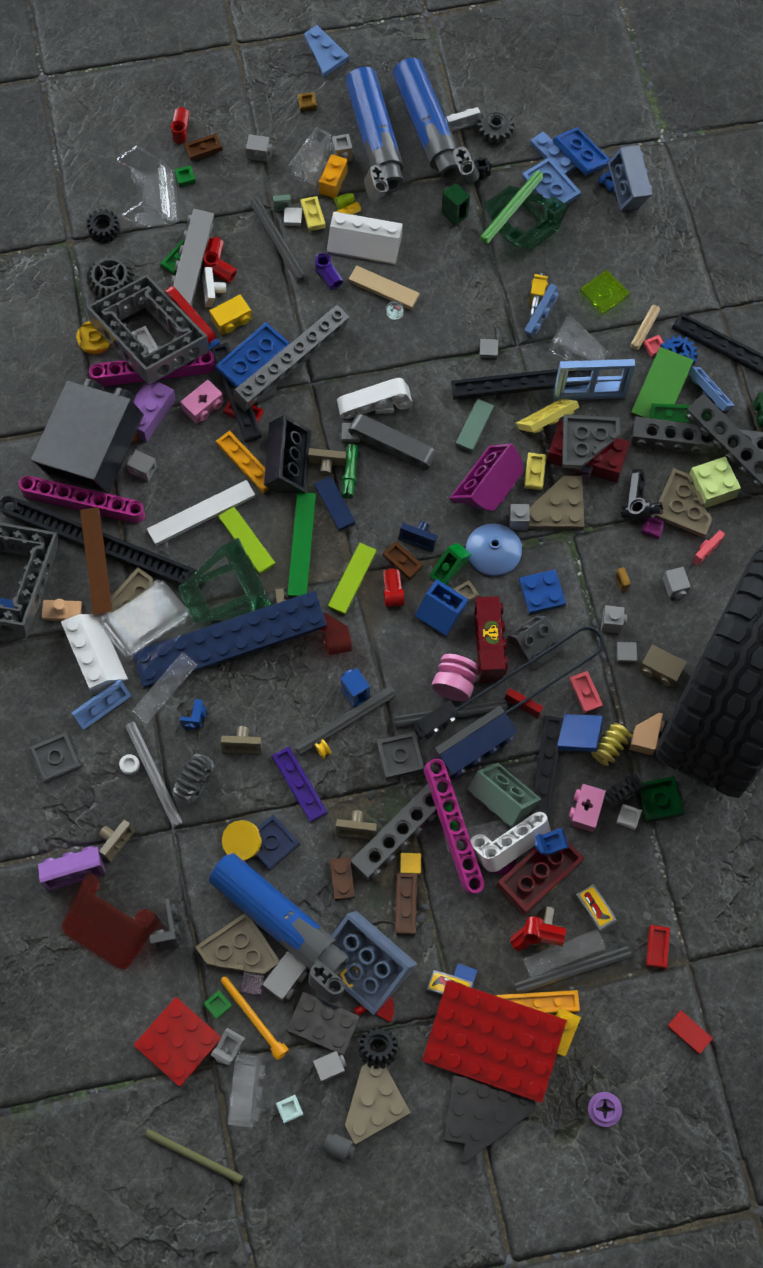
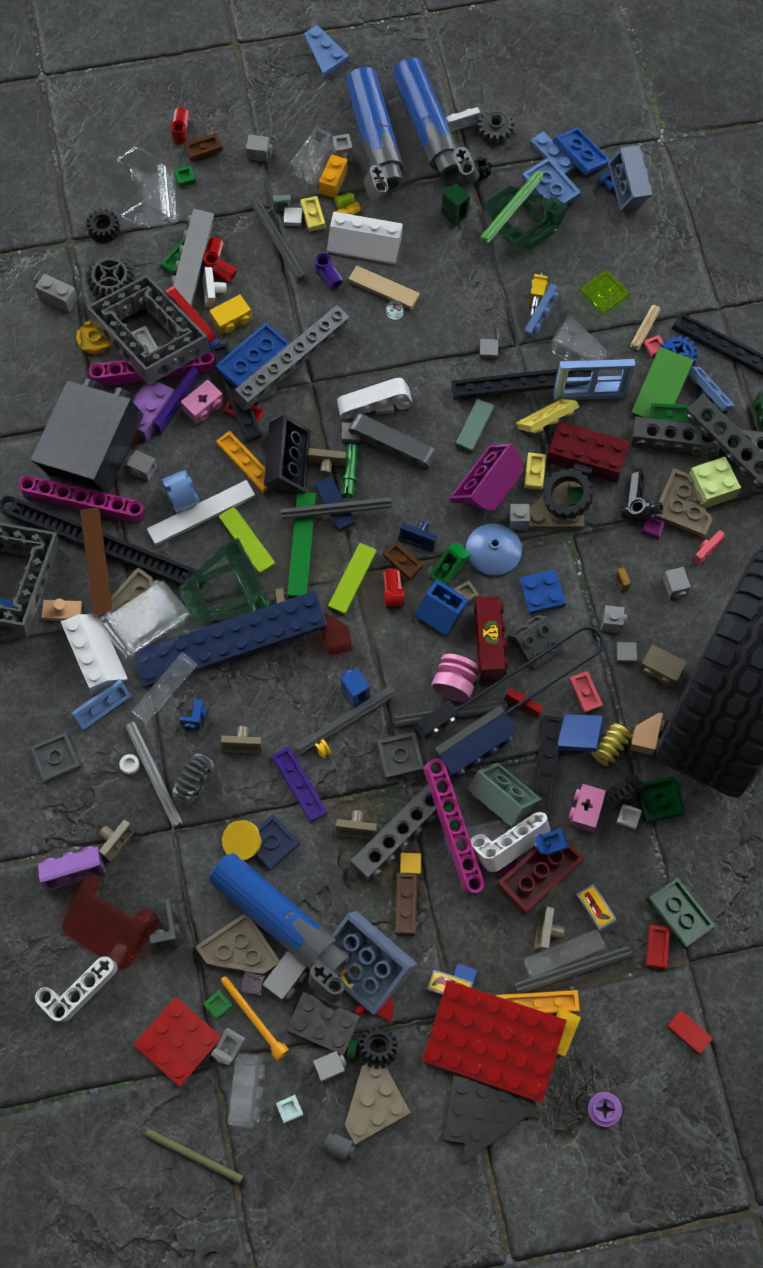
pearl gold tile [298,92,317,112] -> none
reddish brown plate [330,857,355,901] -> none
red piece [510,917,566,952] -> none
dark grey plate [562,414,620,469] -> none
none -> light grey brick [35,274,78,313]
none -> white beam [35,956,117,1023]
none -> dark purple tile [154,367,199,434]
none -> medium blue brick [161,470,200,514]
none -> dark grey axle [281,497,392,519]
none -> dark green tile [347,1039,359,1062]
none -> black tyre [542,468,593,520]
none -> dark green tile [567,487,583,507]
none -> tile [646,877,716,949]

